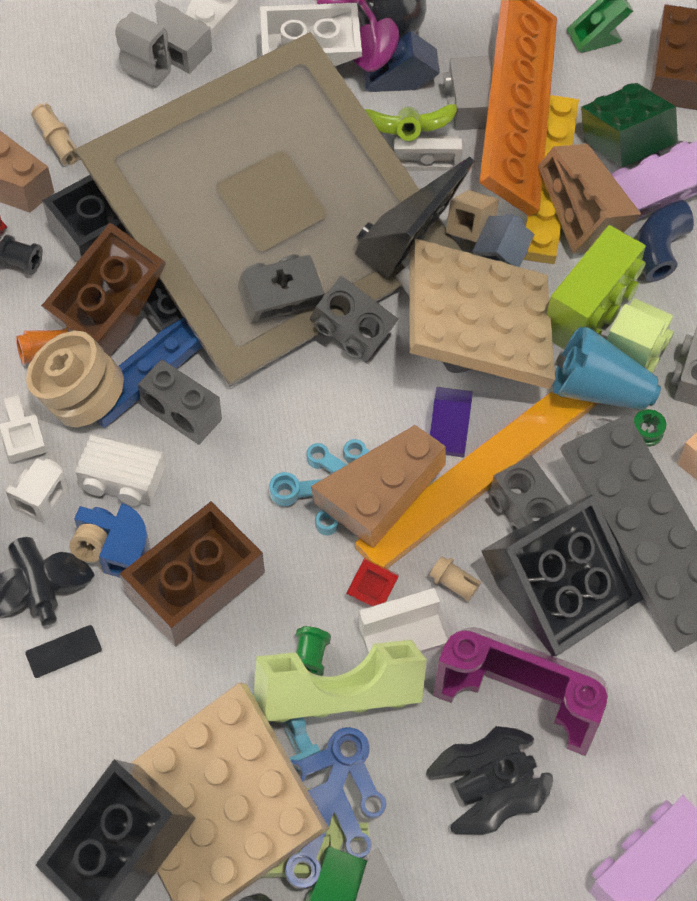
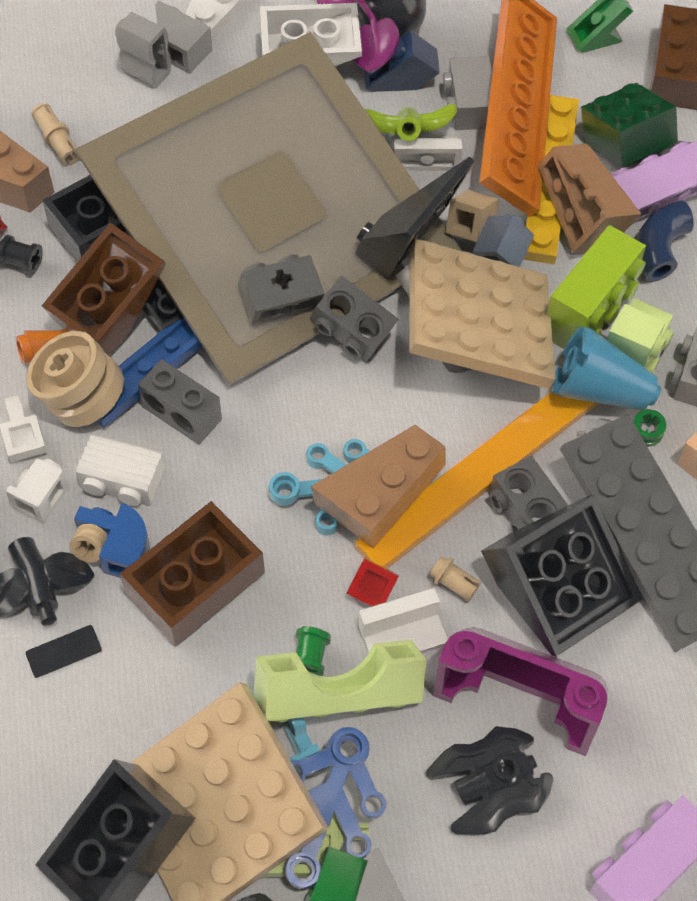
dark purple slope [430,387,473,458] -> none

